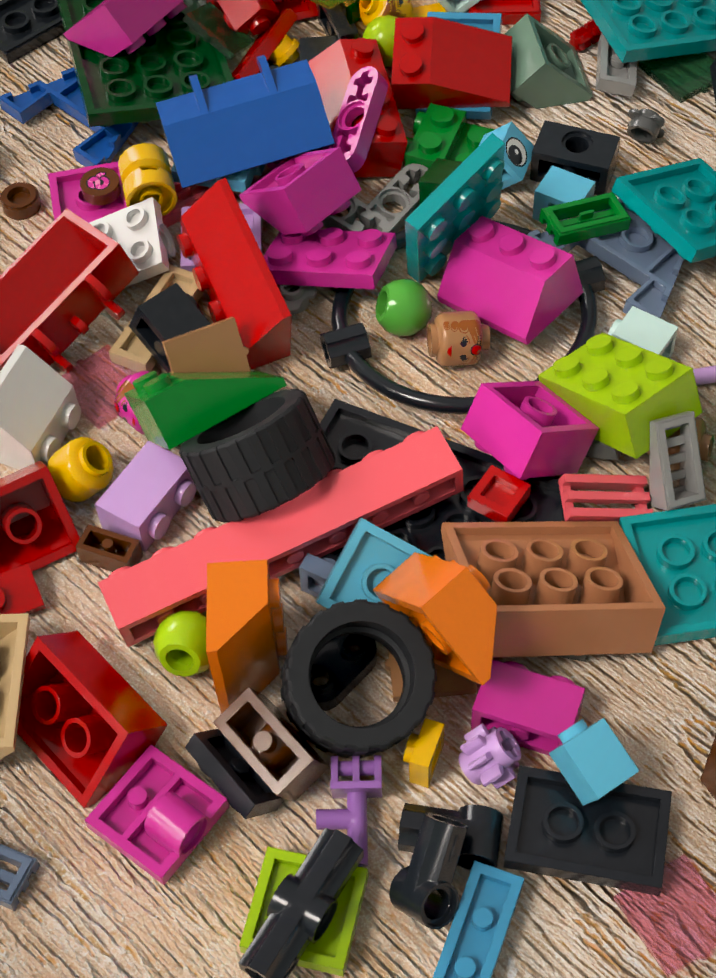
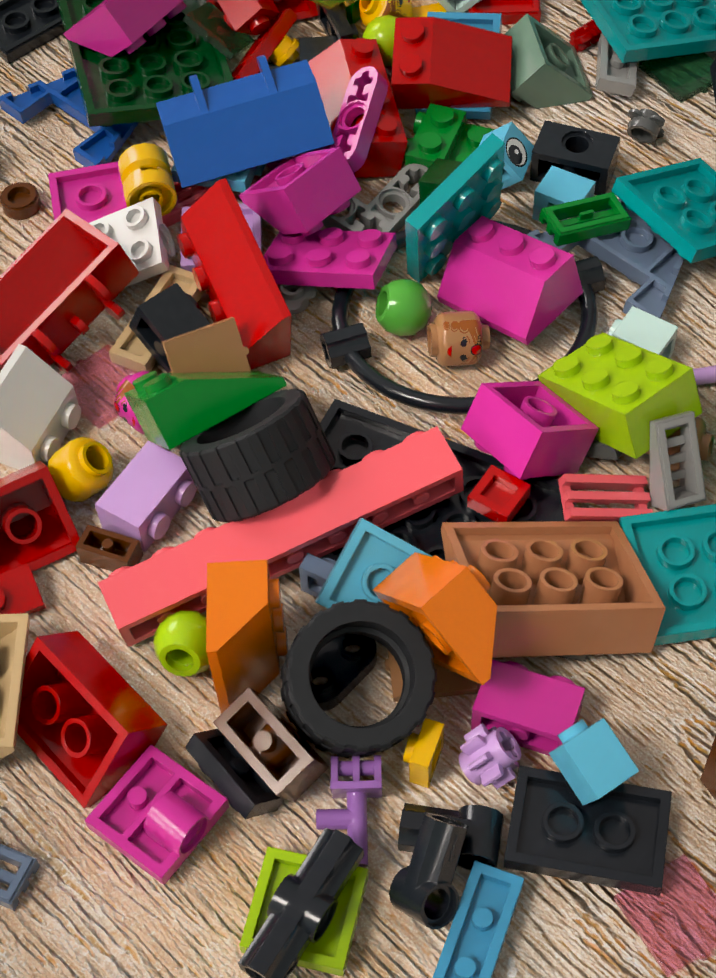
reddish brown tile [80,167,121,206] -> none

